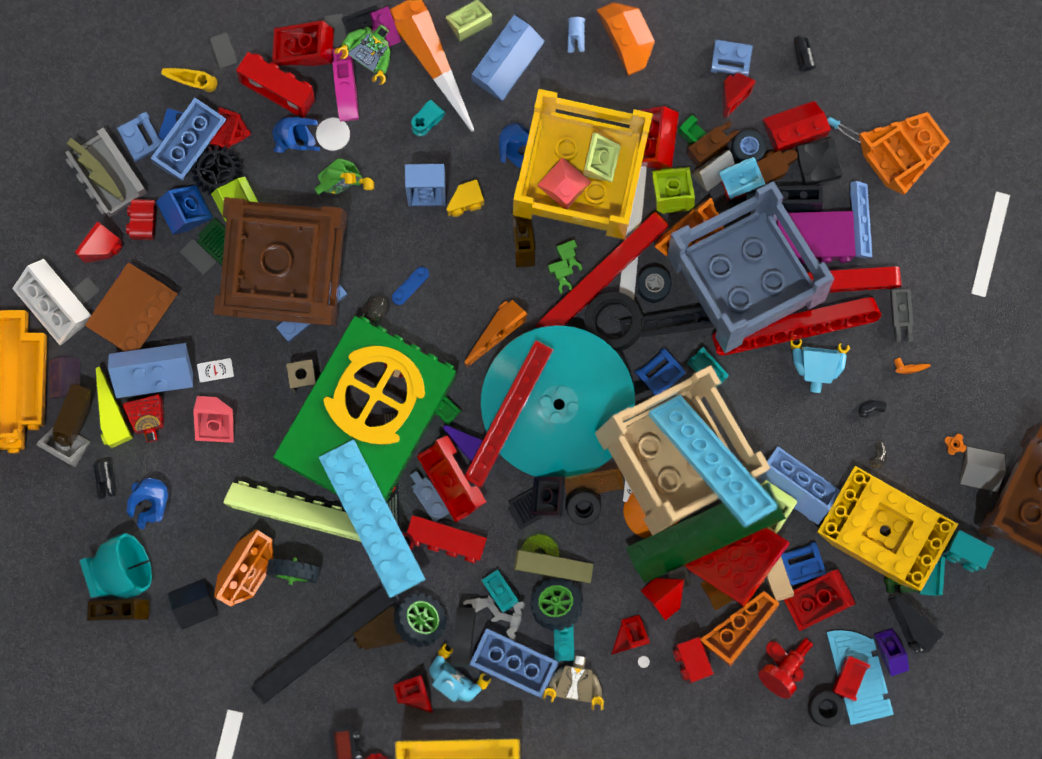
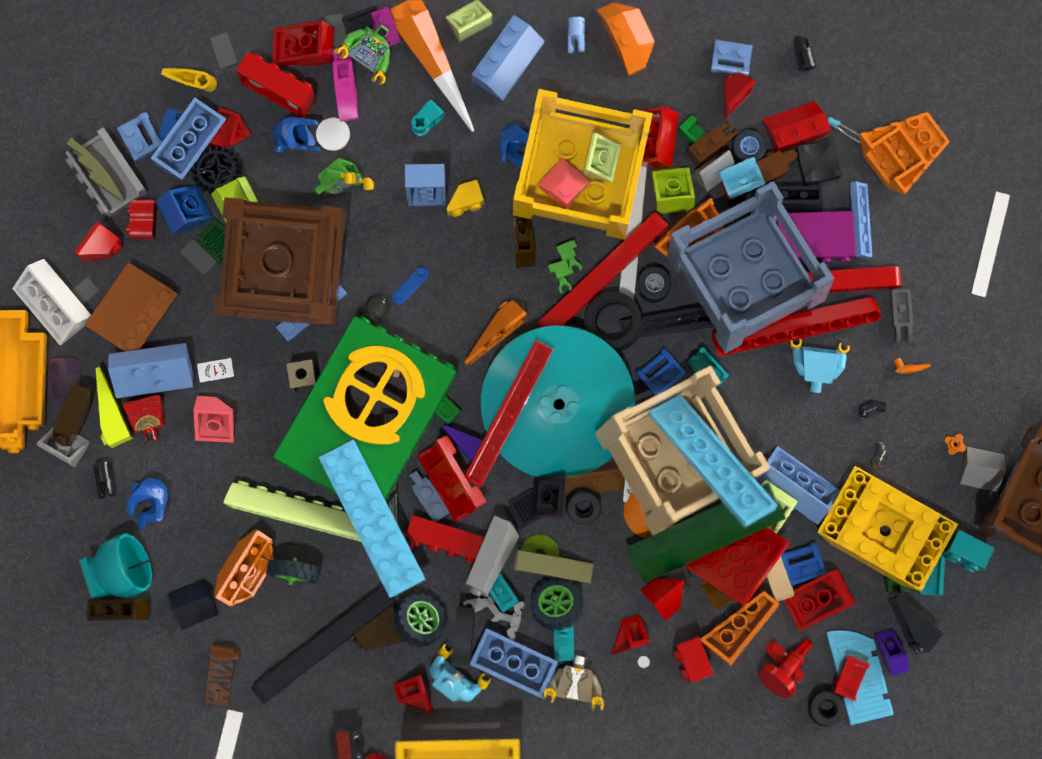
none -> reddish brown door [205,644,240,706]
none -> light grey slope [466,516,519,597]

